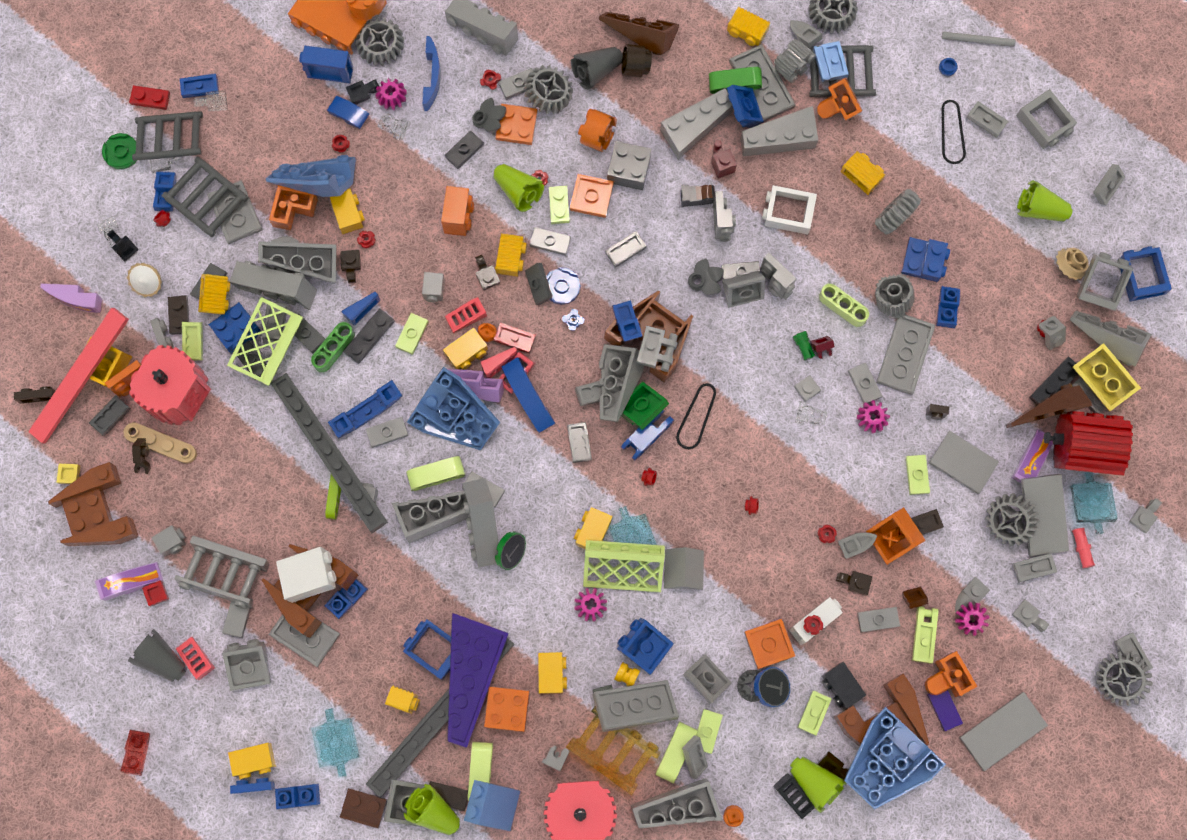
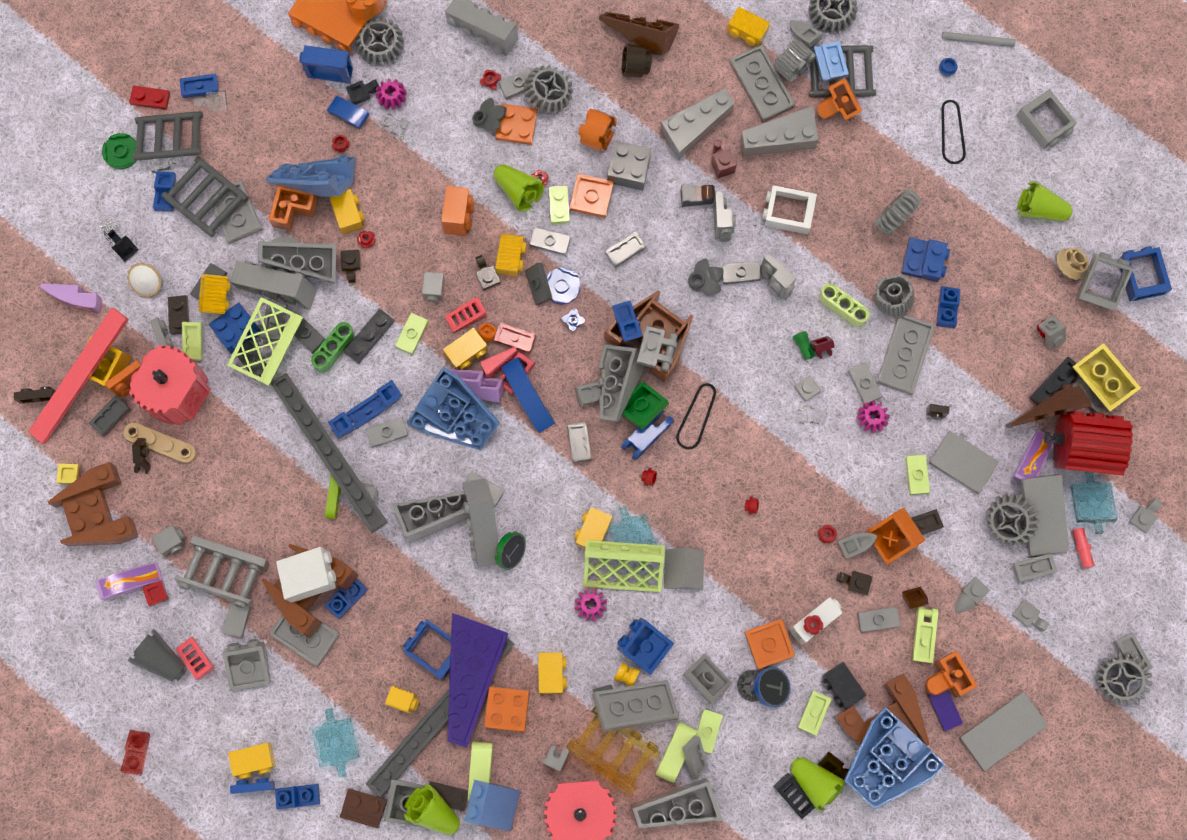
red plate [153,210,171,227] -> none
blue slope [341,292,380,325] -> none
yellowish green beam [406,456,465,491] -> none
blue slope [422,36,441,111] -> none
plate [445,130,484,169] -> none
dark grey cone [571,47,623,90] -> none
bright green beam [709,67,762,94] -> none
light grey slope [722,271,765,308] -> none
orange tile [723,805,744,827] -> none
blue plate [727,85,764,128] -> none
yellow brick [840,151,885,195] -> none
dark pink gear [955,602,990,636] -> none
light grey plate [966,101,1008,138] -> none
light grey wedge [1070,311,1152,366] -> none
light grey plate [1093,164,1125,205] -> none

